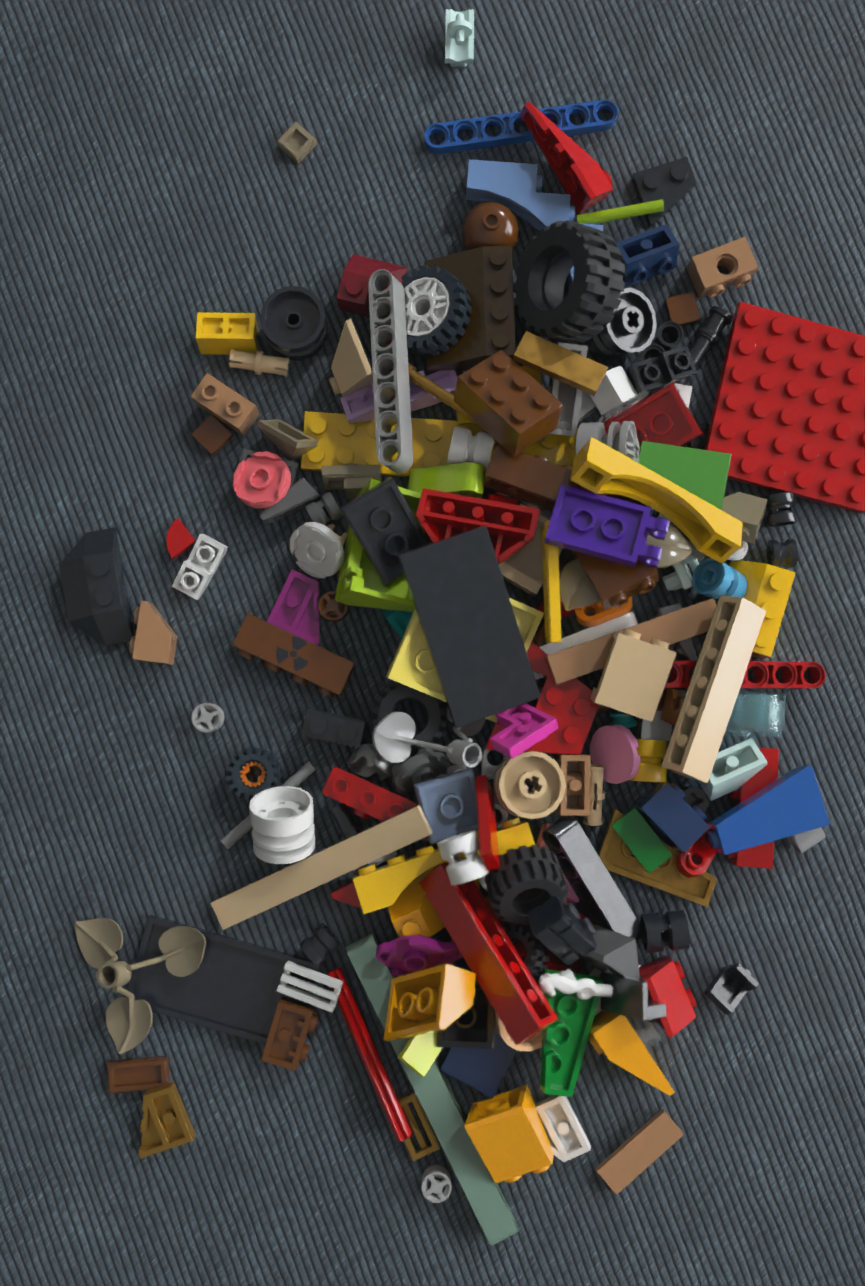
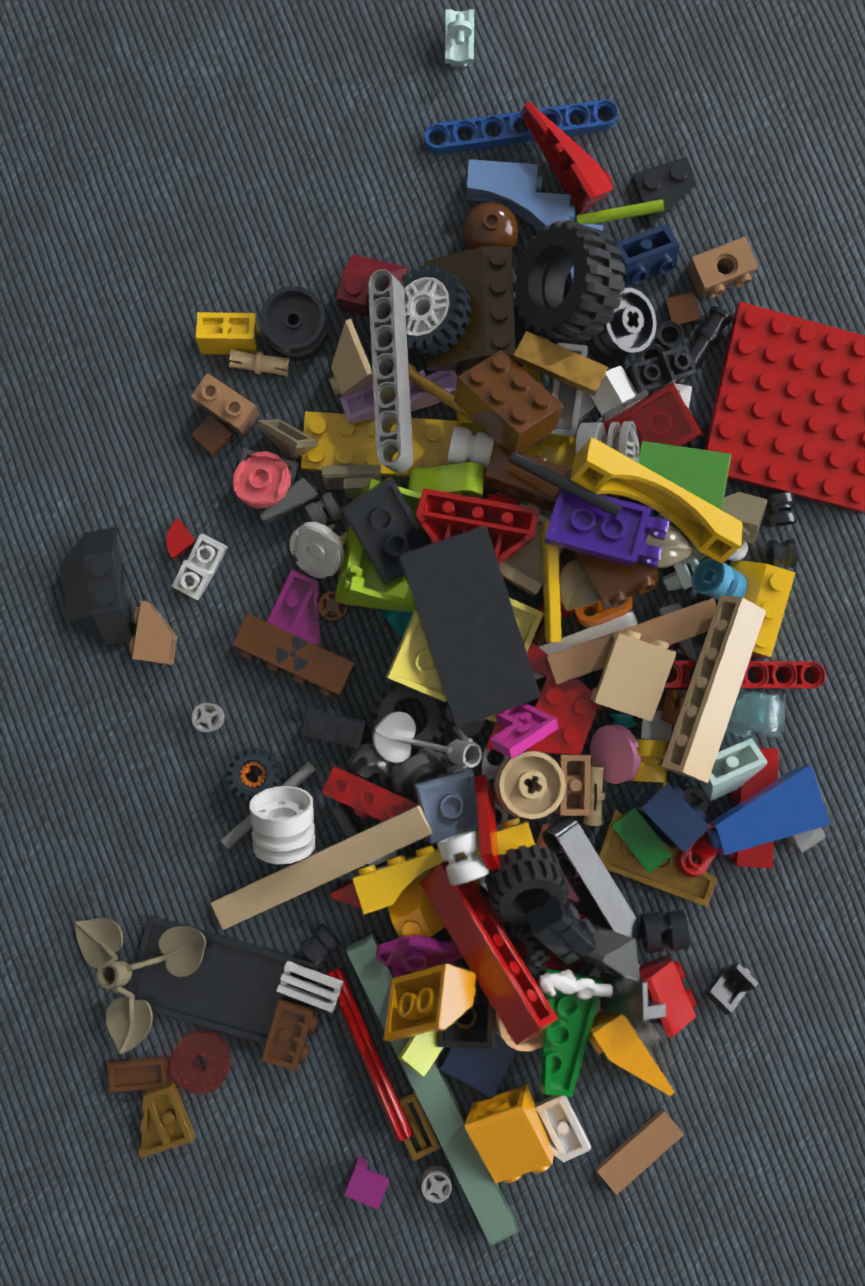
dark tan tile [276,121,317,164] -> none
none -> clear red plate [170,1030,232,1094]
none -> magenta panel [344,1157,389,1209]
none -> black bar [508,451,622,518]

